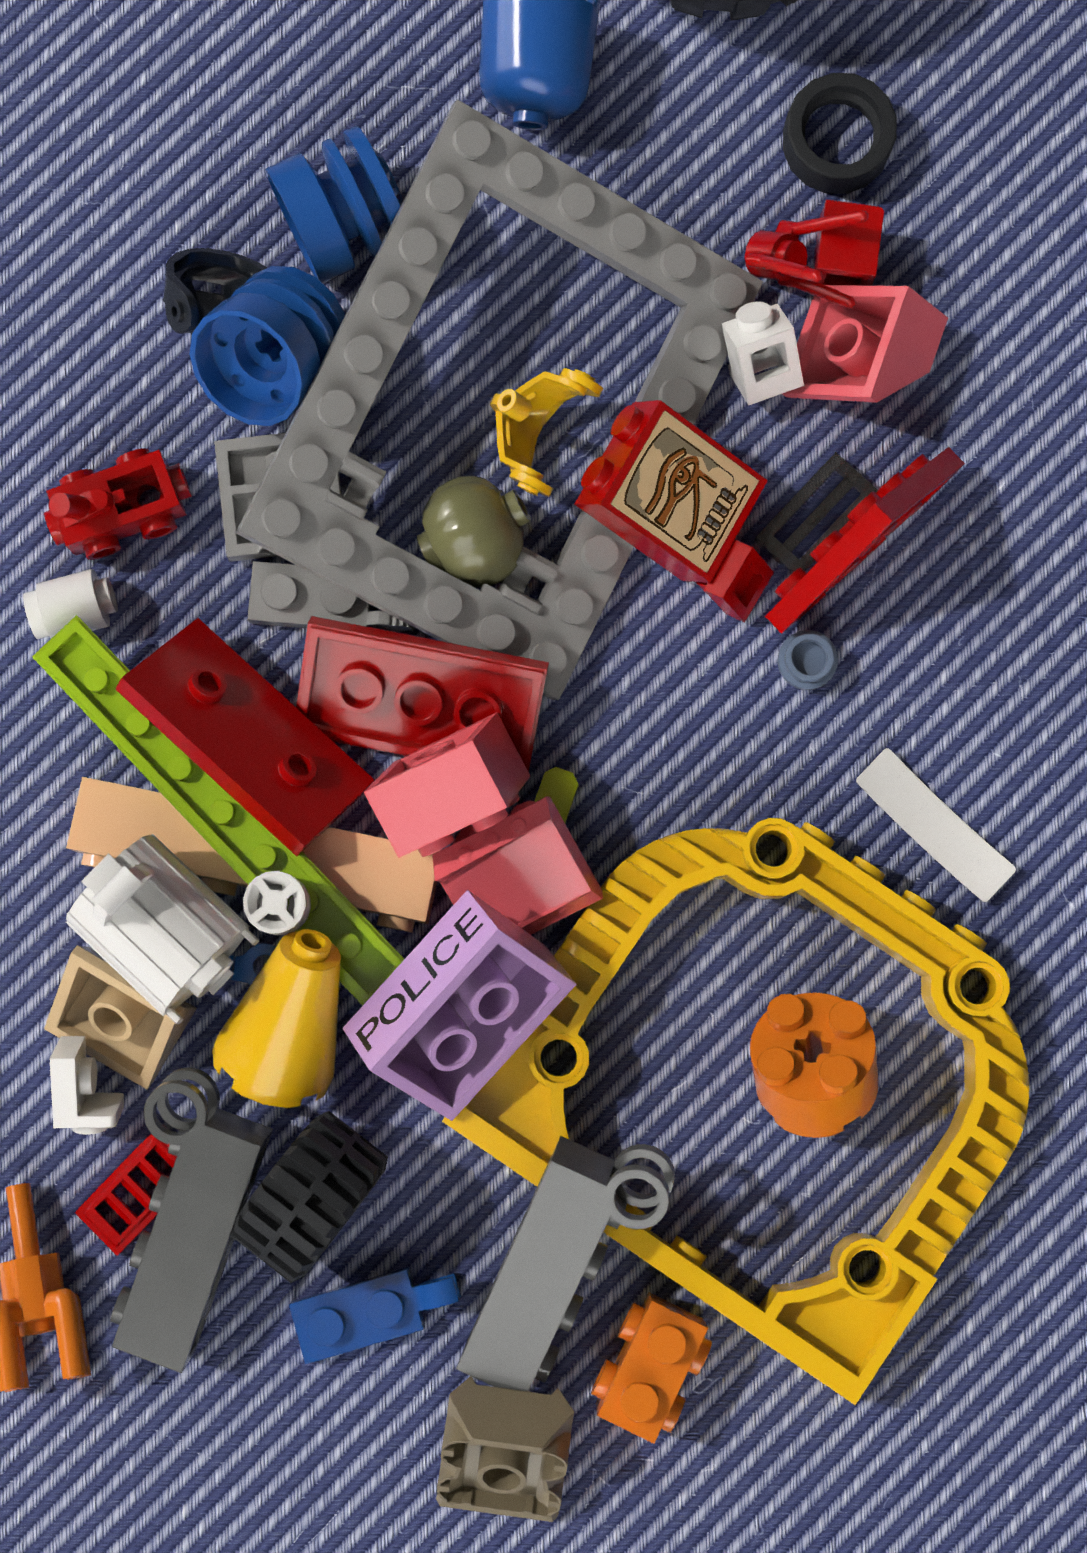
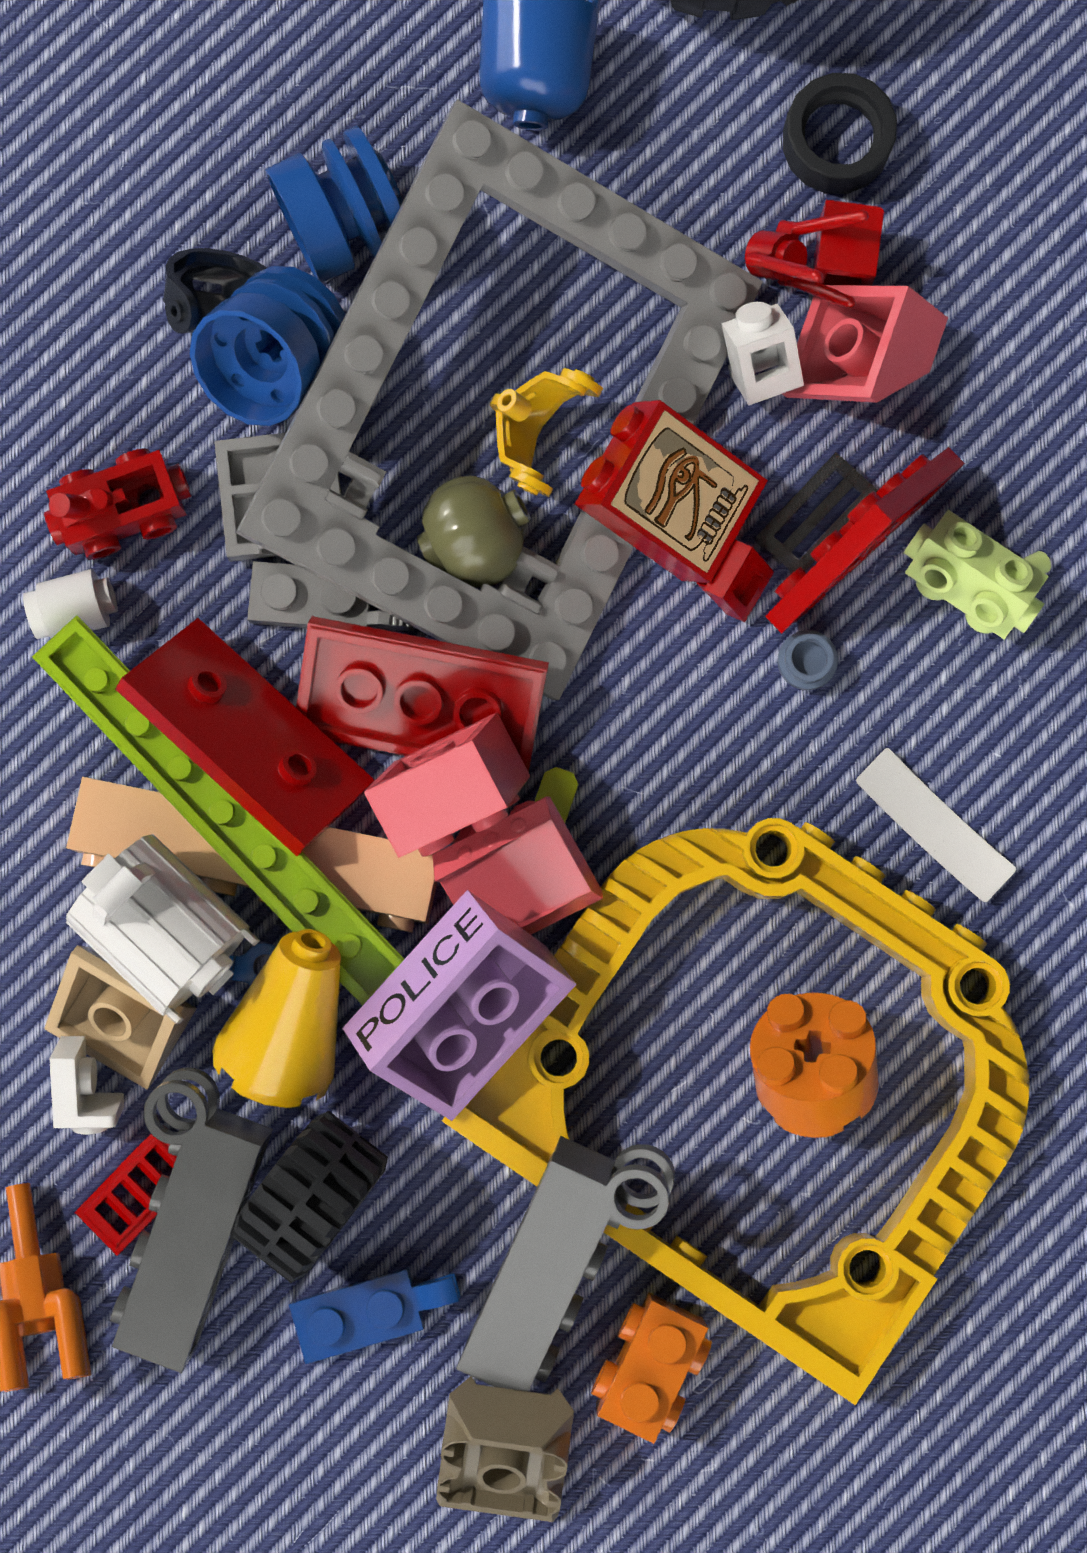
white wheel [243,871,311,935] -> none
none -> yellowish green brick [904,510,1051,640]

